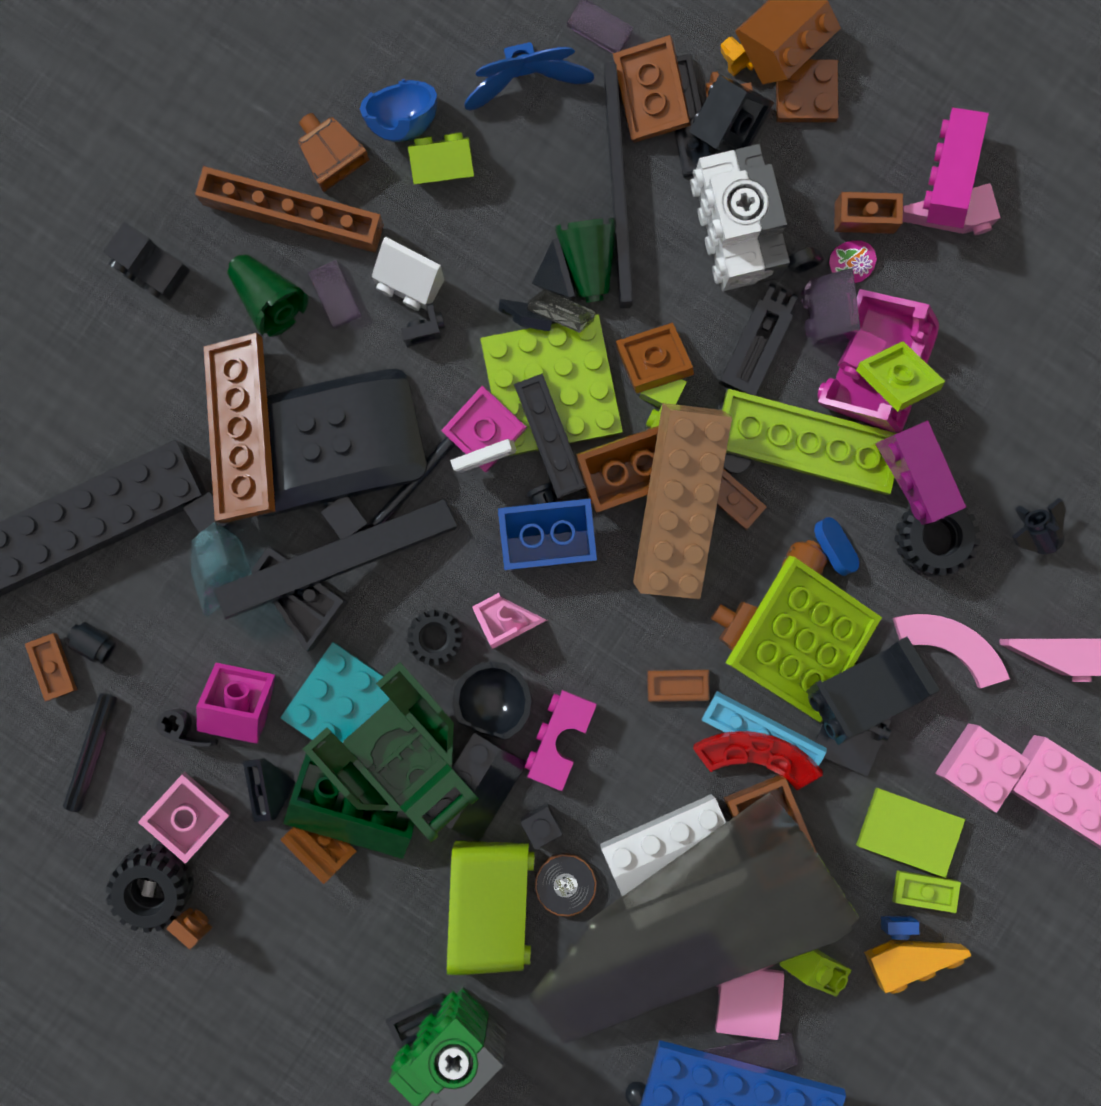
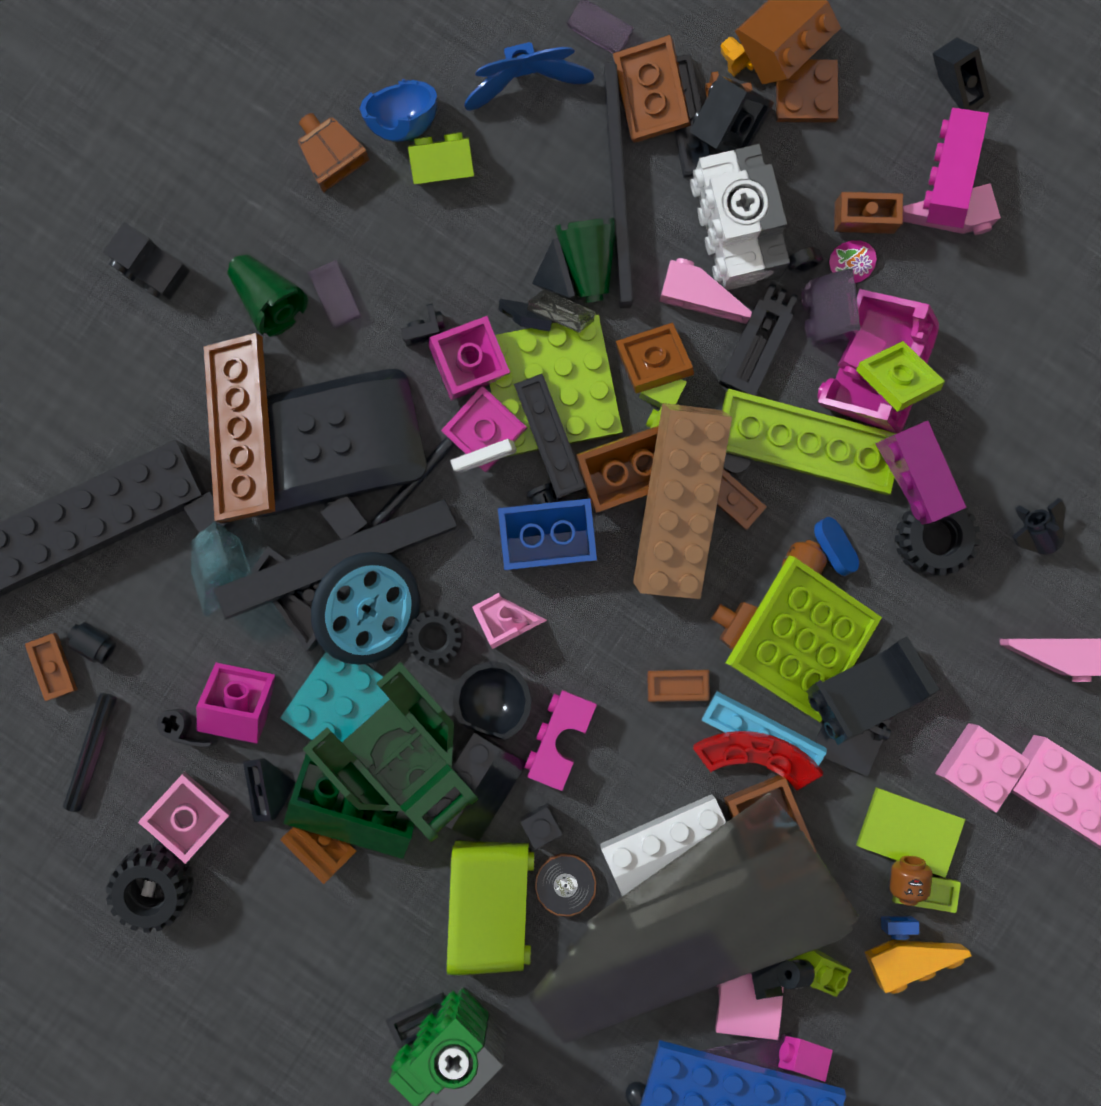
dark orange plate [166,907,213,950] -> none
dark orange brick [195,166,384,253] -> none
white slope [371,237,445,311] -> none
bright pink tile [893,614,1010,688] -> none
none -> wedge [311,552,420,665]
none -> dark pink slope [428,316,510,401]
none -> bright pink slope [659,258,752,324]
none -> black leg [750,959,815,1000]
none -> dark pink brick [778,1036,833,1082]
none -> dark orange head [890,856,933,906]
none -> black slope [932,37,990,110]

